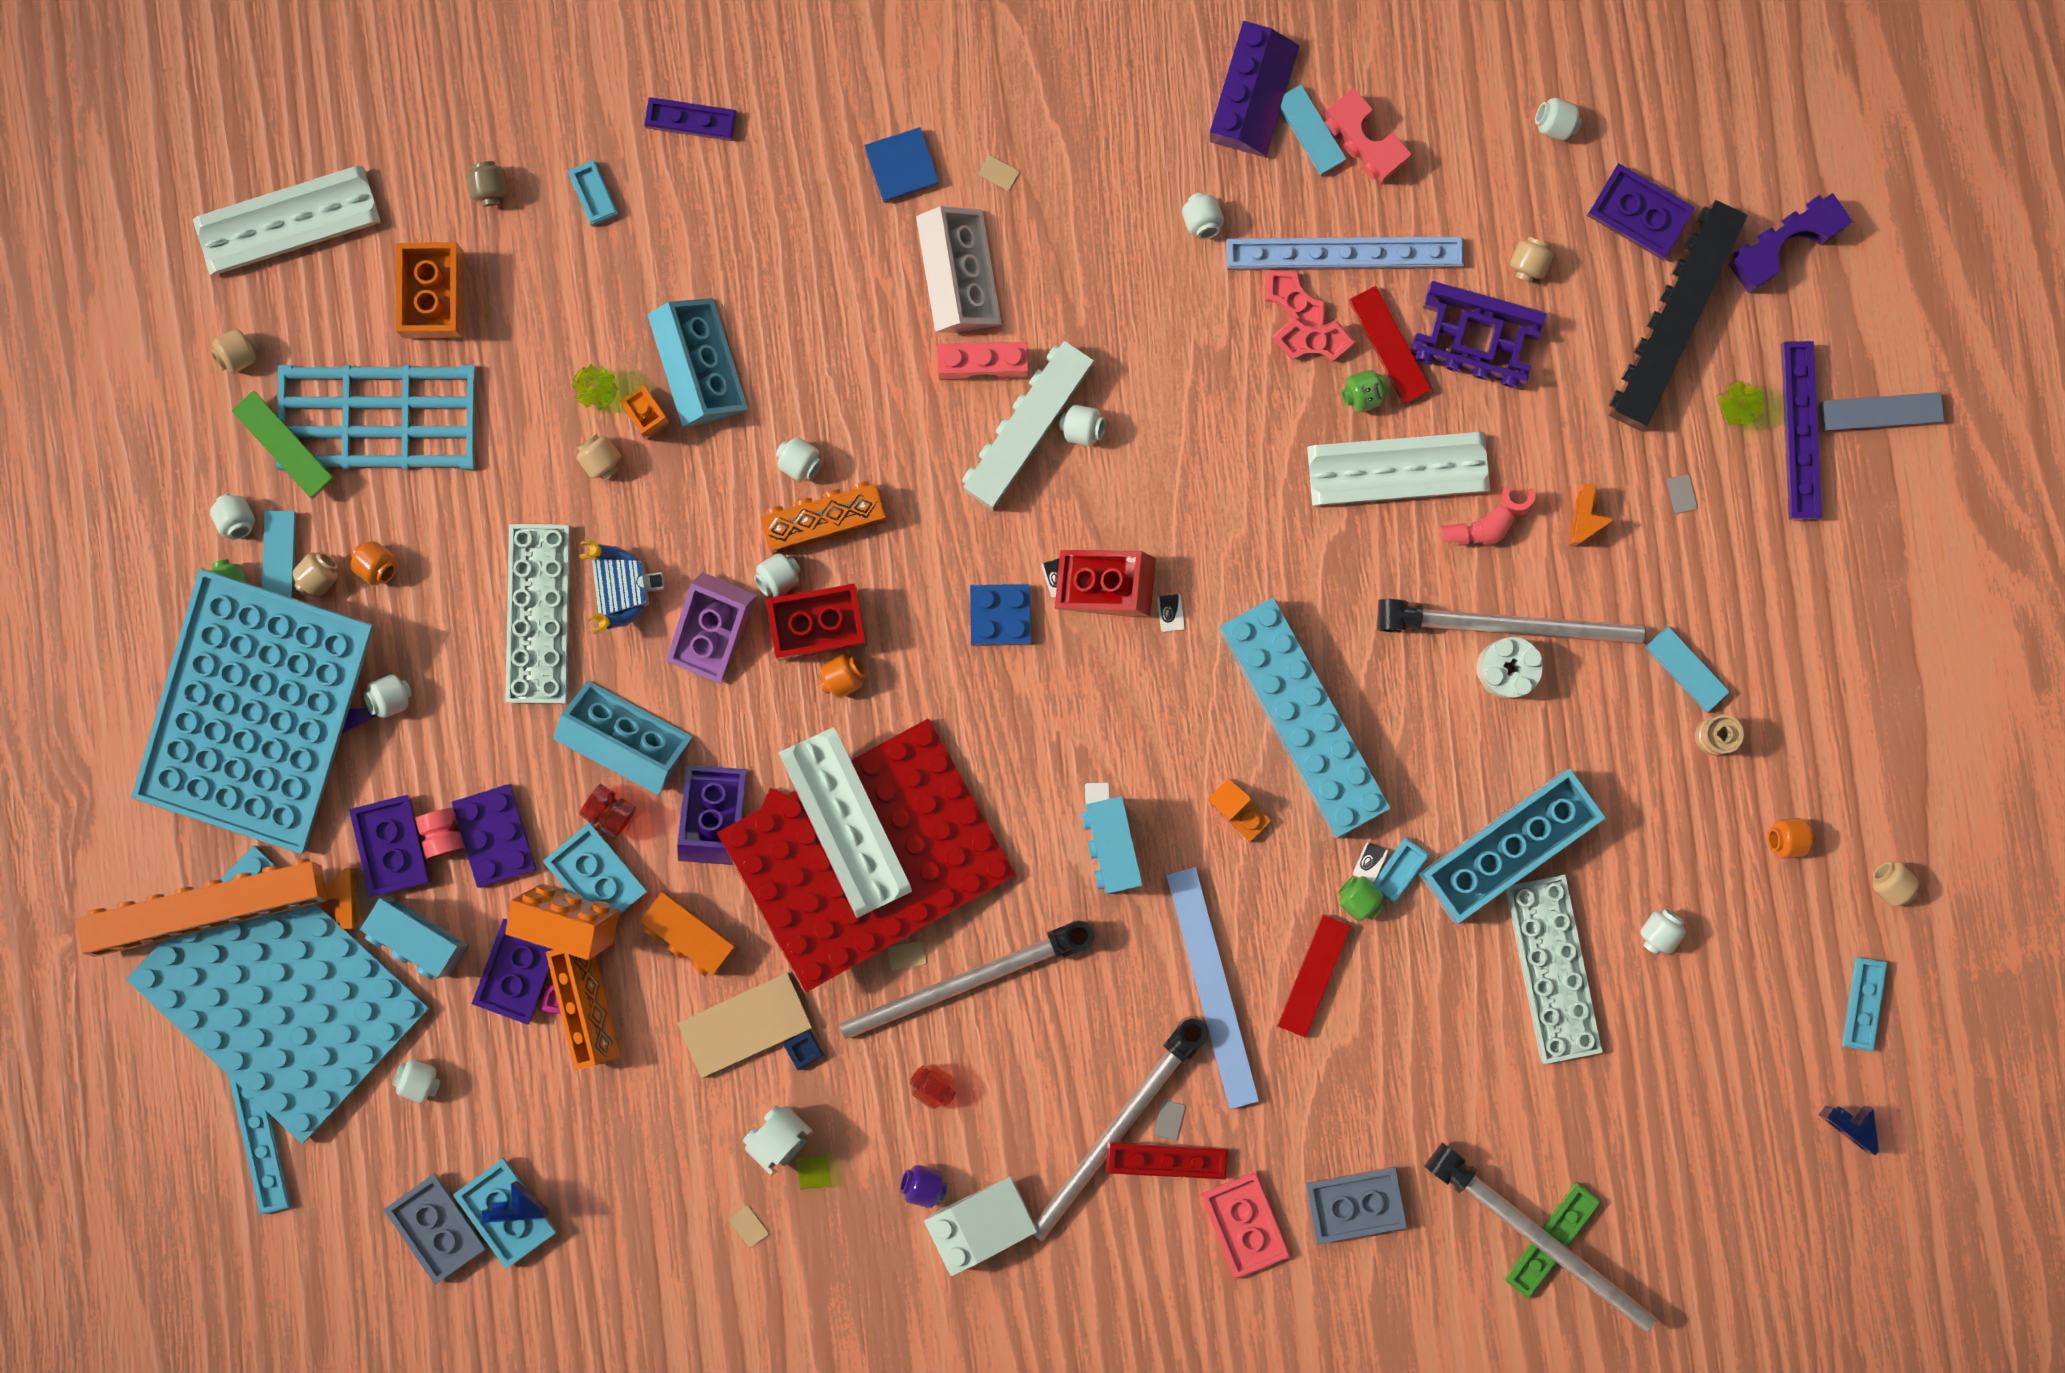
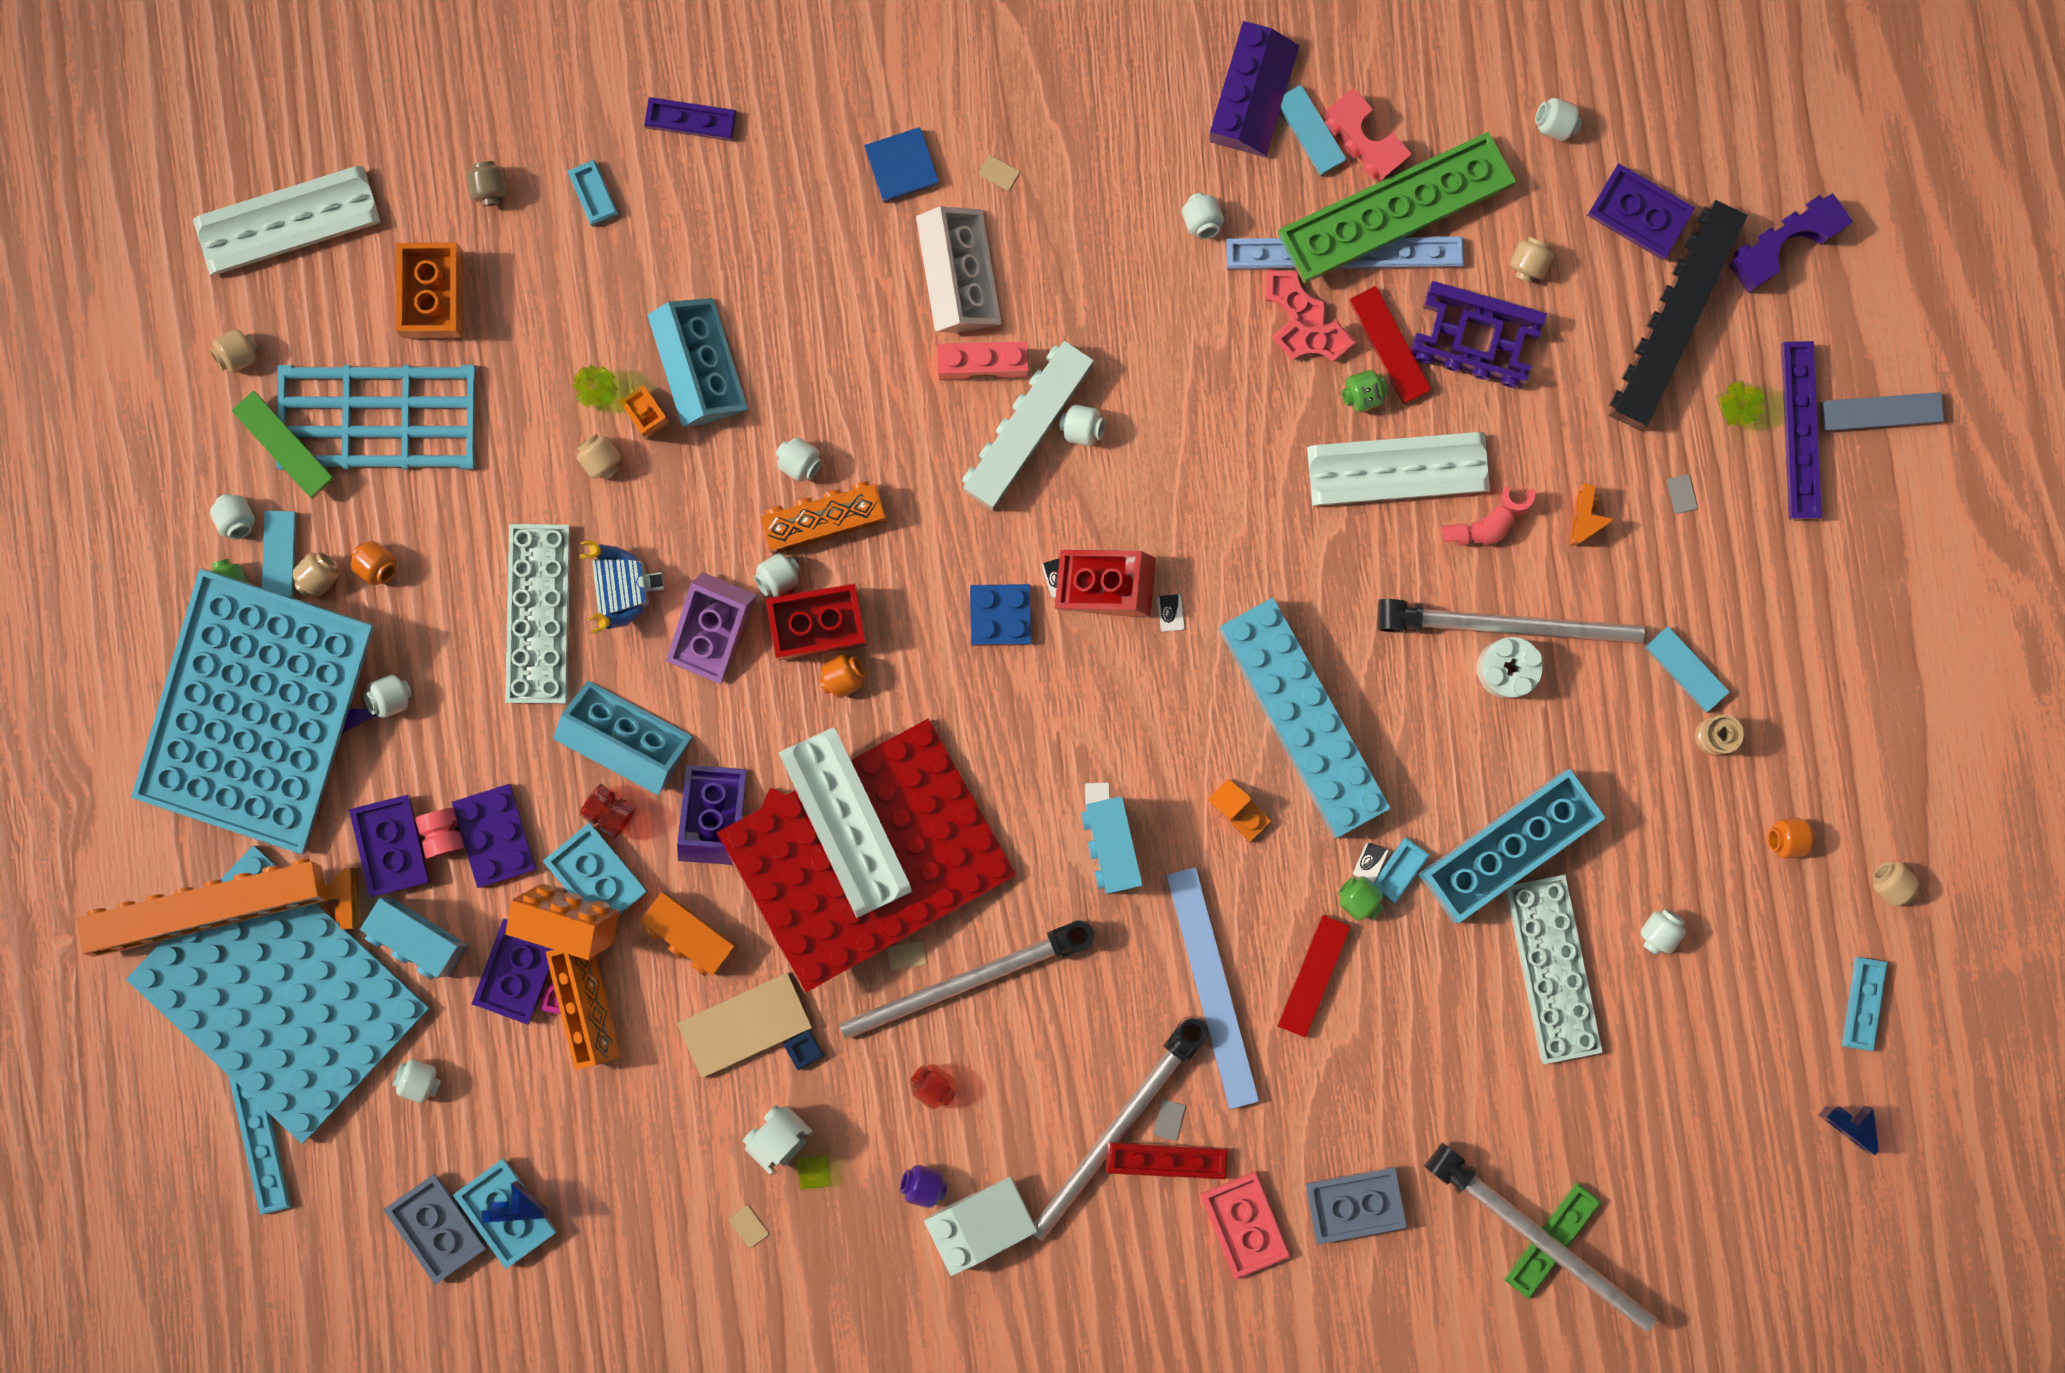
none -> bright green plate [1277,131,1516,284]

